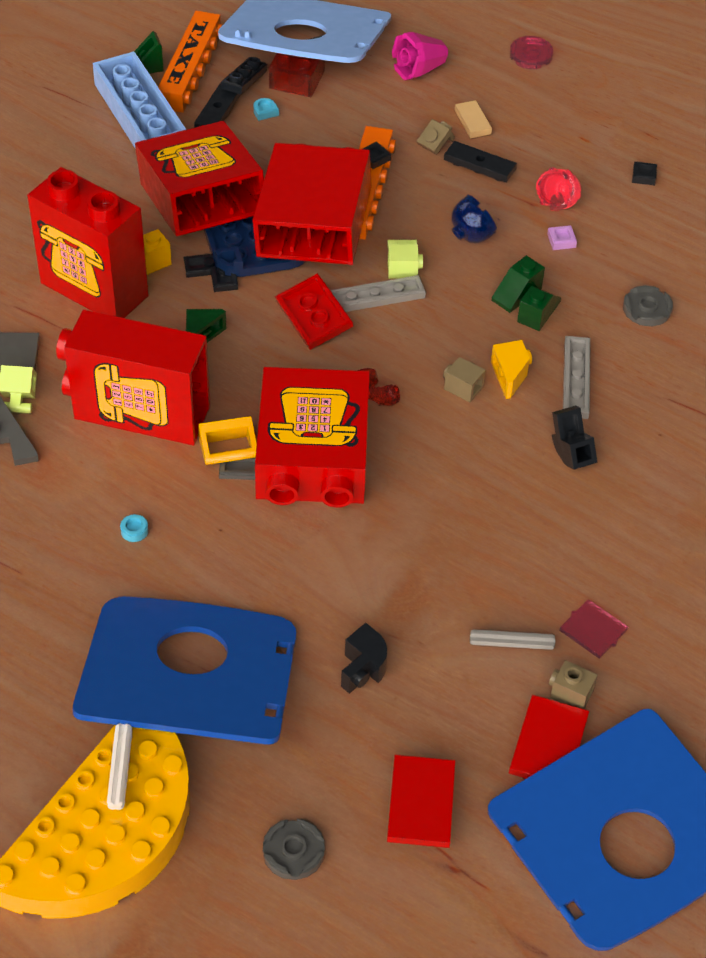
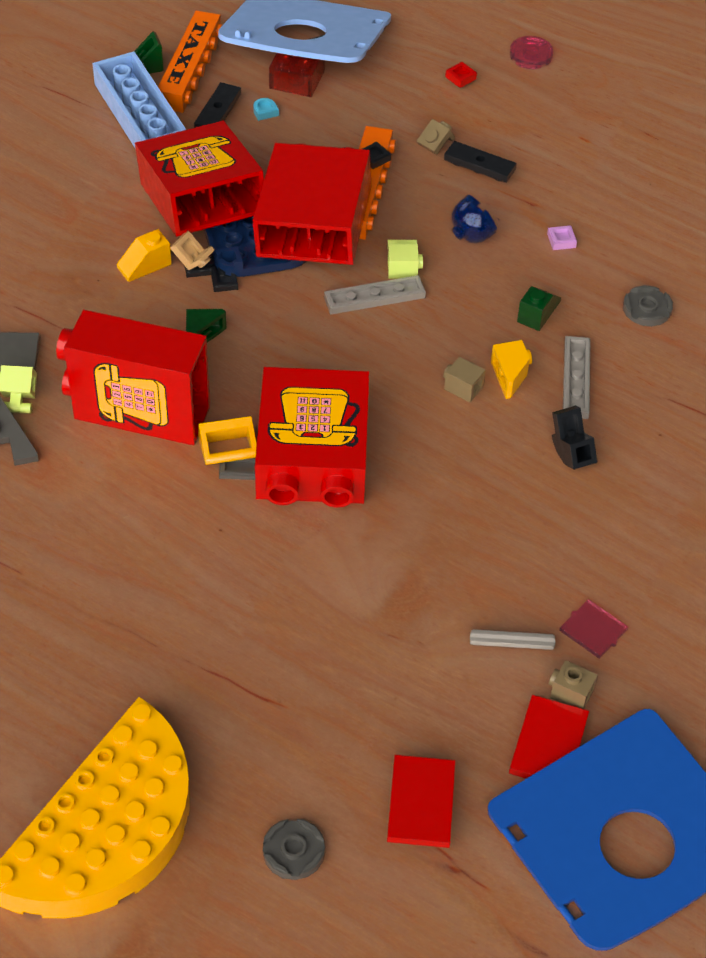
red brick [27,167,149,318] -> none
blue door [73,596,296,745] -> none
white axle [107,723,132,810] -> none
medium azure tile [120,514,148,542] -> none
black tile [221,57,268,94] -> none
red tile [275,273,354,350] -> none
black brick [341,623,387,694] -> none
clear red arm [357,368,400,406] -> none
dark pink cone [392,32,448,80] -> none
tan tile [455,100,492,138] -> none
dark green slope [491,255,545,313] -> none
clear pink hair [536,167,582,211] -> none
black tile [632,162,657,186] -> none
none -> tan bracket [170,231,215,270]
none -> red plate [445,62,477,88]

